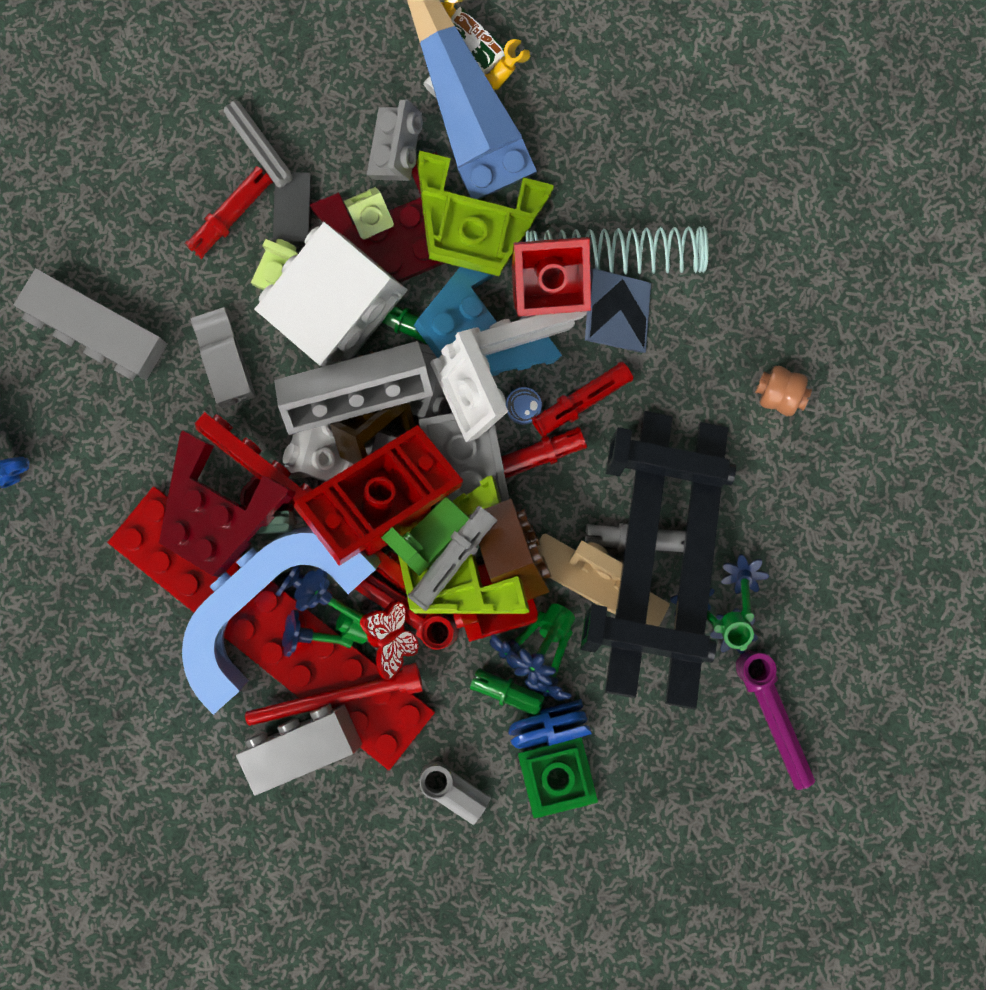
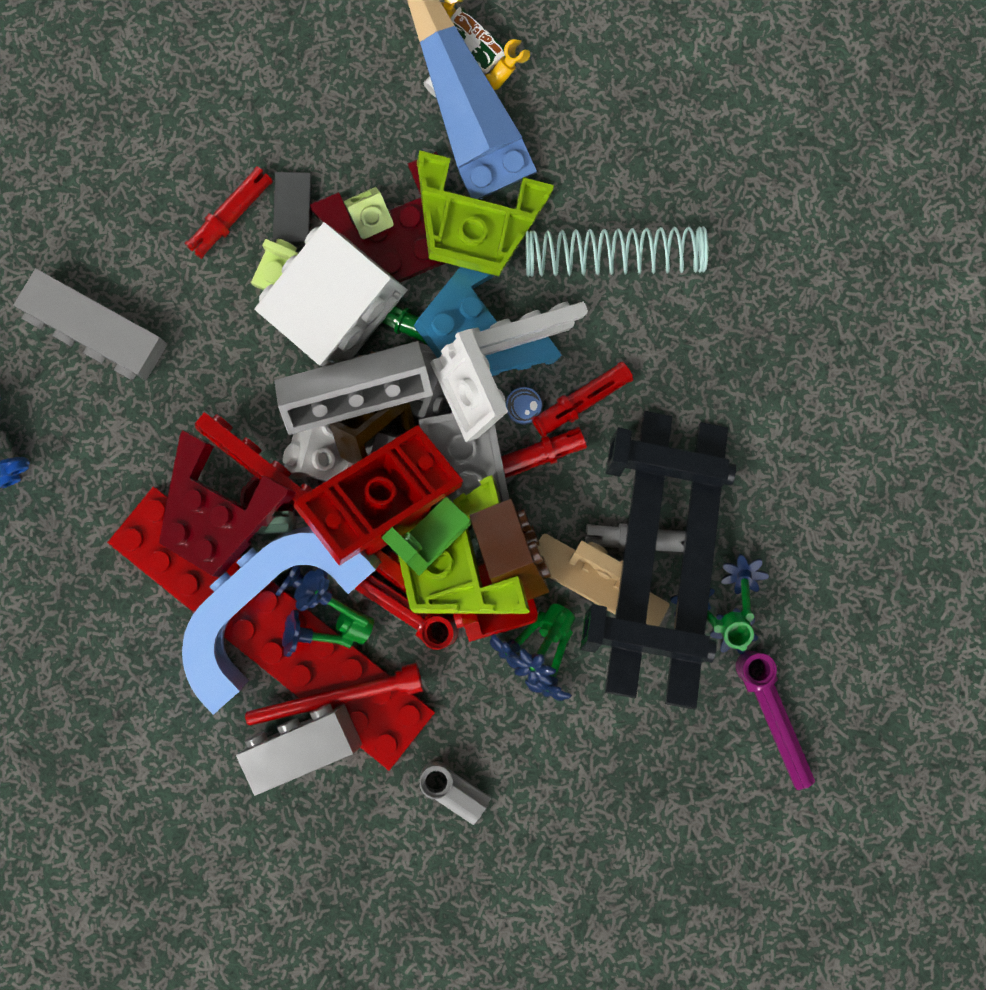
light grey piece [190,307,256,408] -> none
light grey axle [224,100,293,188] -> none
red animal [360,601,419,680] -> none
light grey bracket [367,100,423,181] -> none
light grey pin [407,506,498,611] -> none
green axle [470,668,544,715] -> none
blue arm [508,699,592,749] -> none
red slope [512,237,591,317] -> none
green piece [517,737,598,819] -> none
sand blue piece [585,268,651,353] -> none
nougat piece [755,366,812,416] -> none

